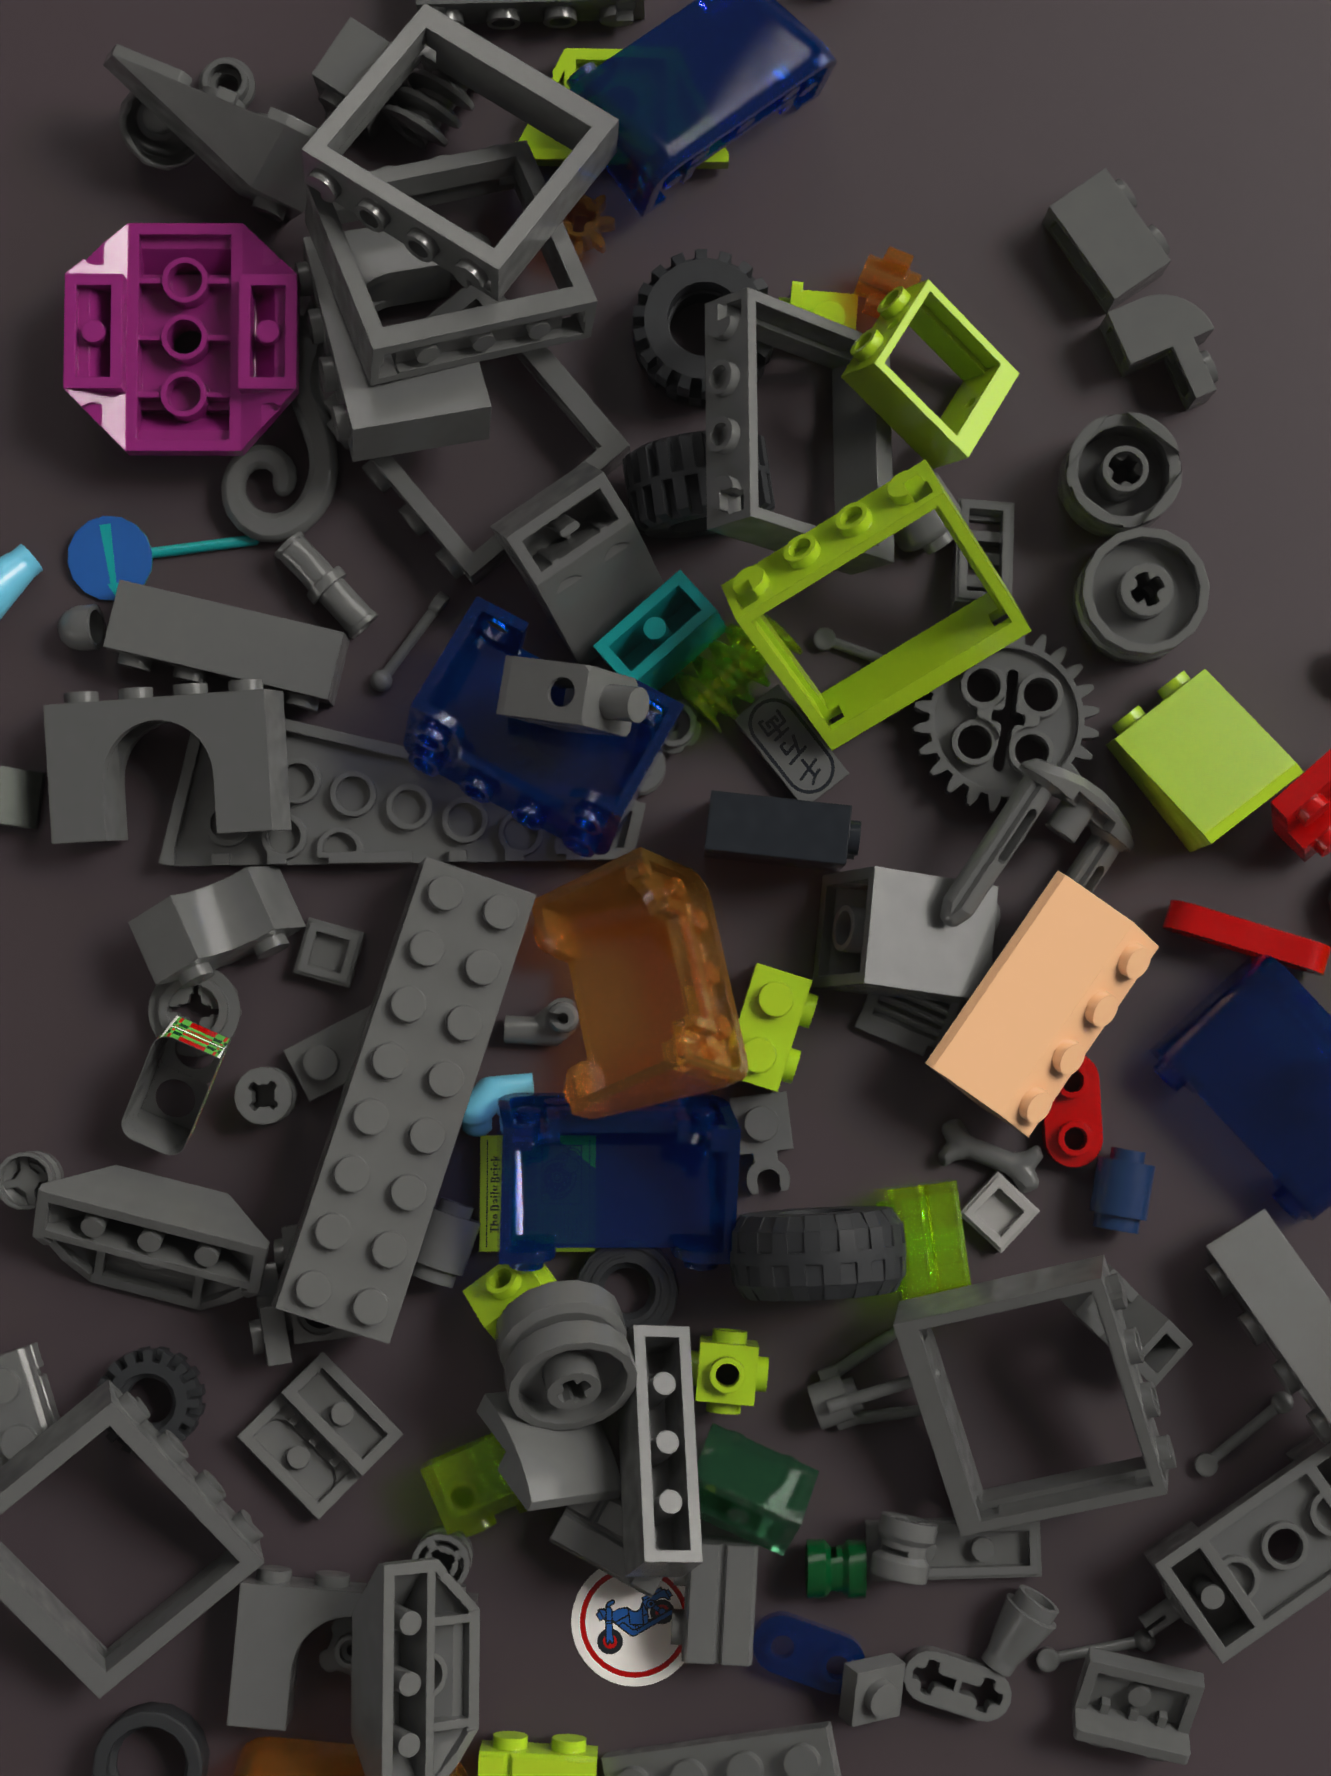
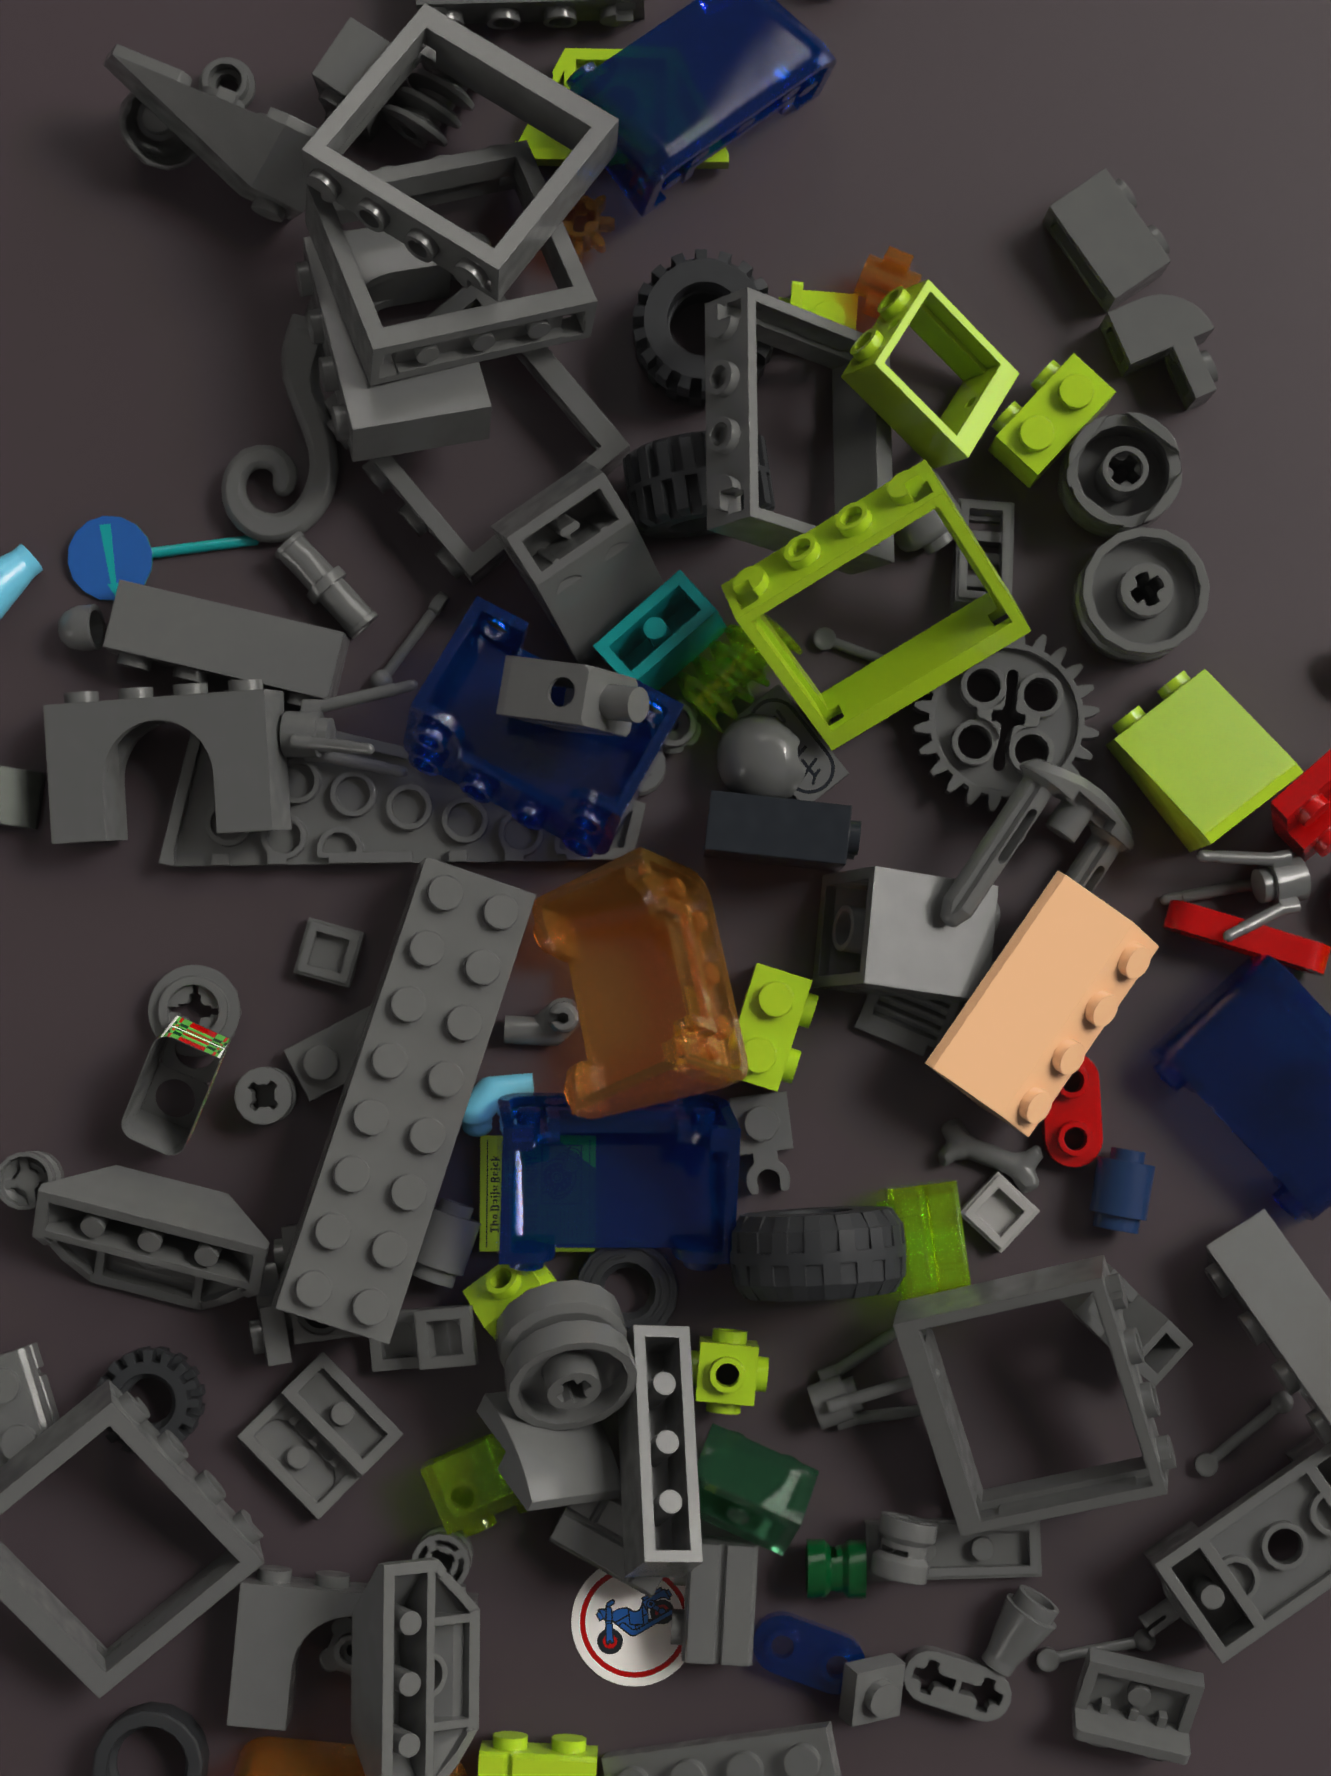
magenta piece [63,223,300,456] -> none
dark grey brick [128,866,306,988] -> none
none -> dark grey plant [280,680,418,778]
none -> dark grey slope [369,1305,479,1372]
none -> dark grey hair [717,713,806,798]
none -> lime brick [988,353,1116,488]
none -> dark grey plant [1160,849,1311,942]

